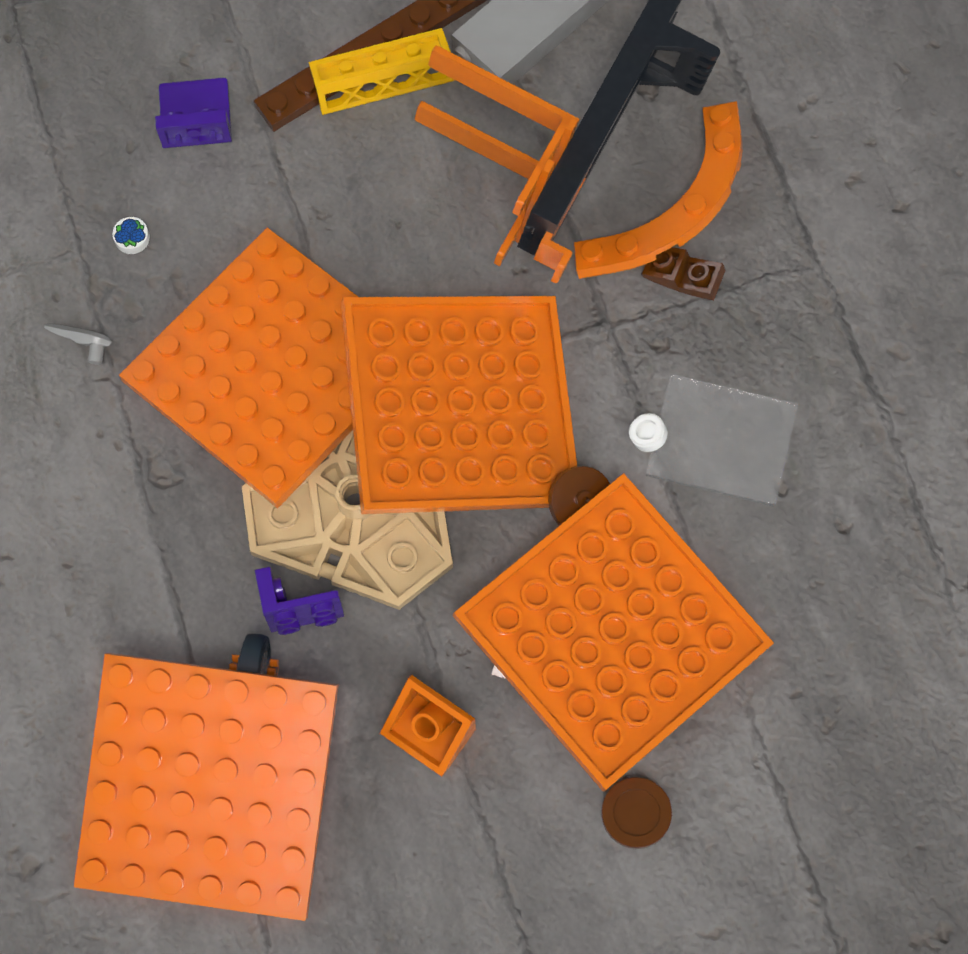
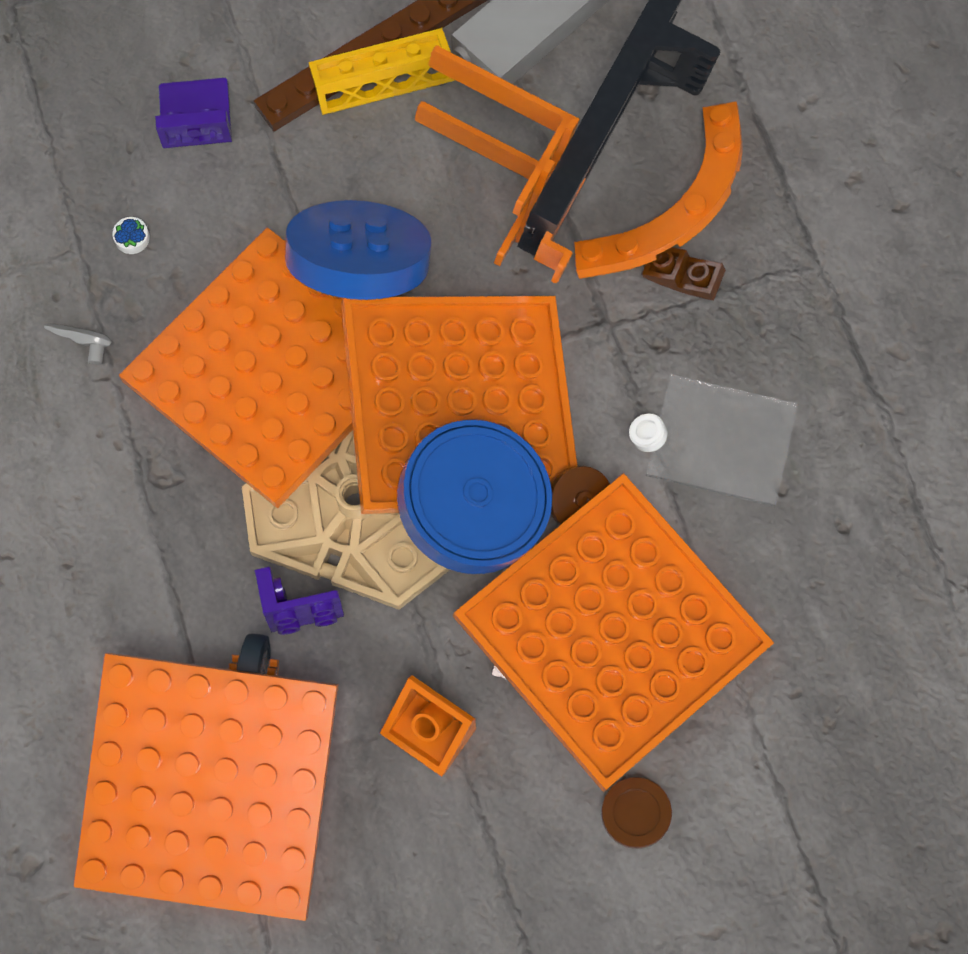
none -> blue brick [285,200,431,300]
none -> blue brick [397,420,552,574]

